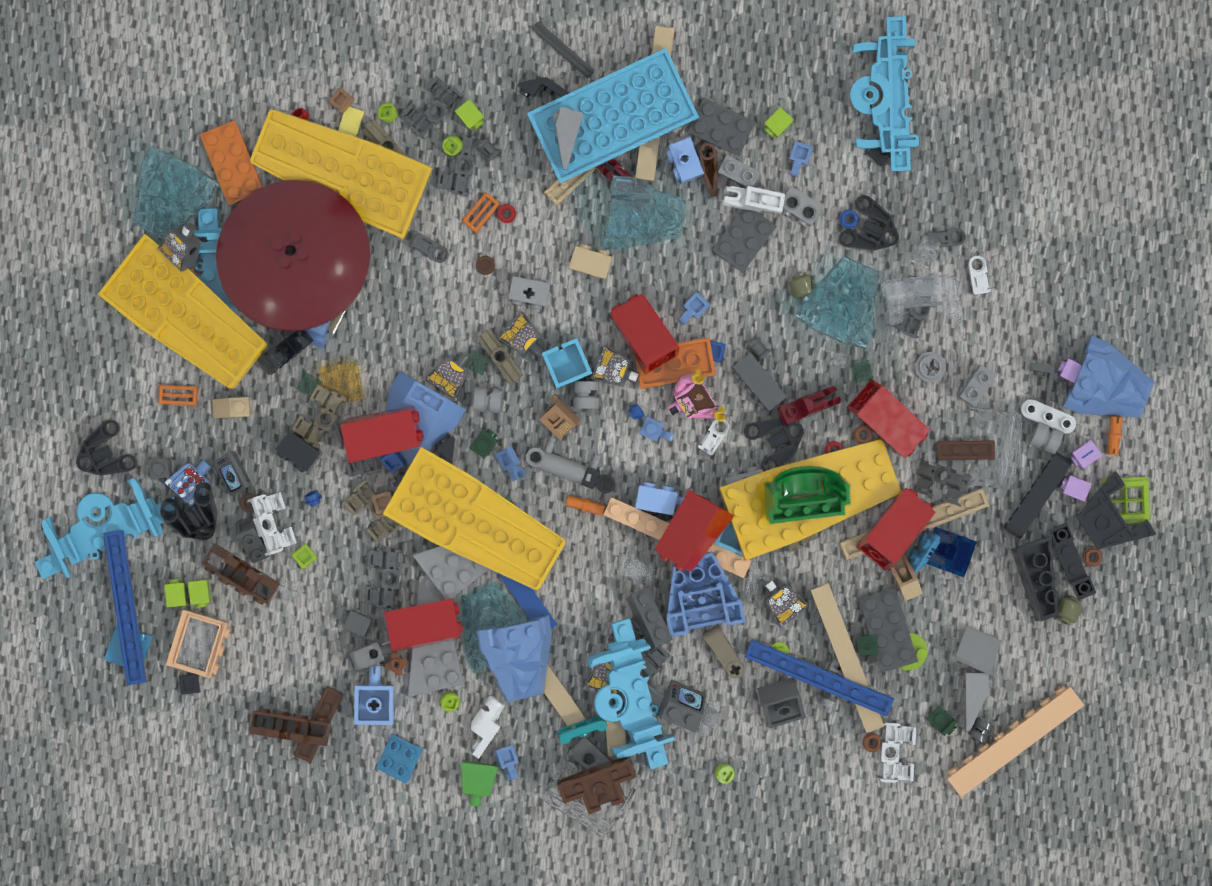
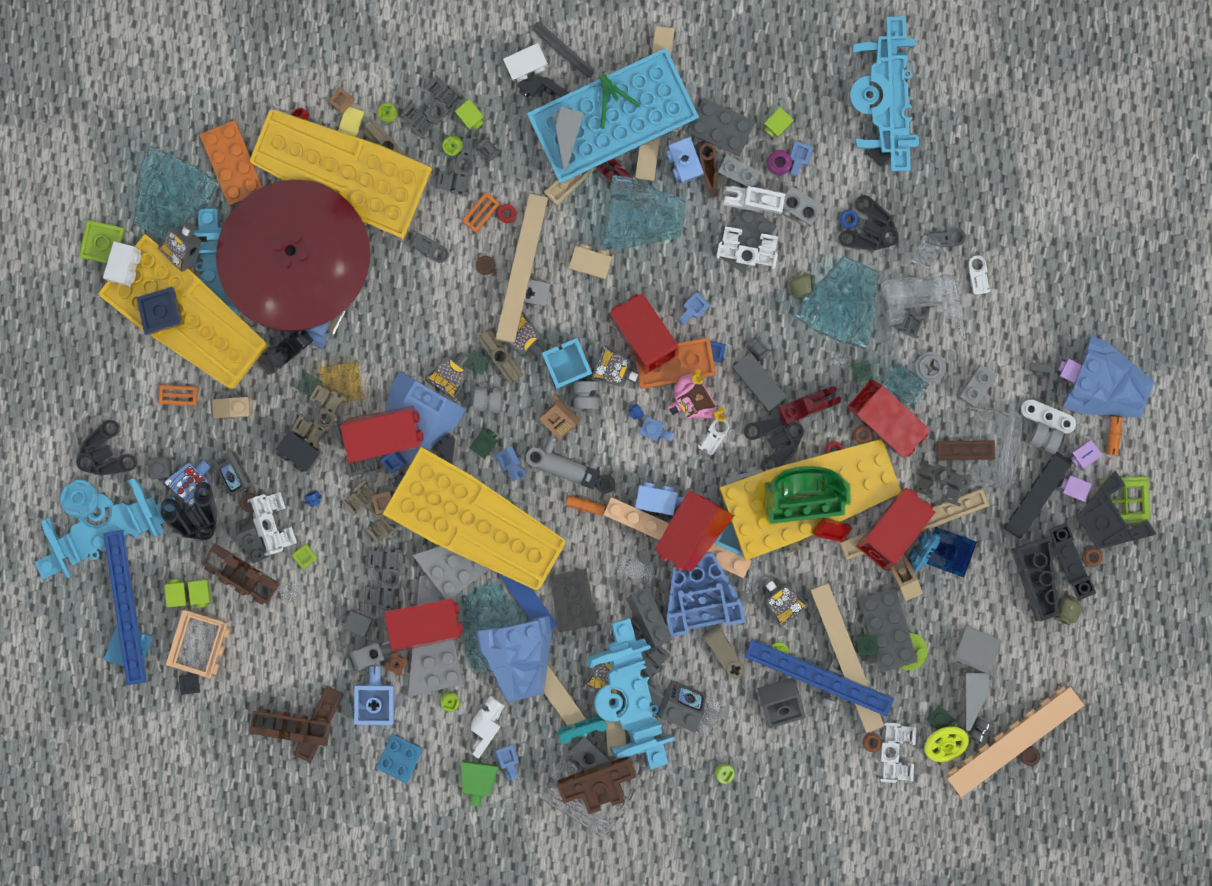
none -> medium azure tile [60,479,98,518]
none -> lime tile [79,220,125,263]
none -> white brick [103,241,141,287]
none -> dark blue plate [136,287,183,335]
none -> tan tile [495,194,548,344]
none -> white brick [503,43,548,83]
none -> clear smoke plate [549,568,598,632]
none -> green plant [599,74,640,129]
none -> white piece [717,226,778,269]
none -> magenta head [767,150,792,176]
none -> red tile [812,518,852,542]
none -> clear light blue brick [882,362,929,408]
none -> neon yellow plate [924,726,969,762]
none -> reddish brown tile [1021,747,1040,766]

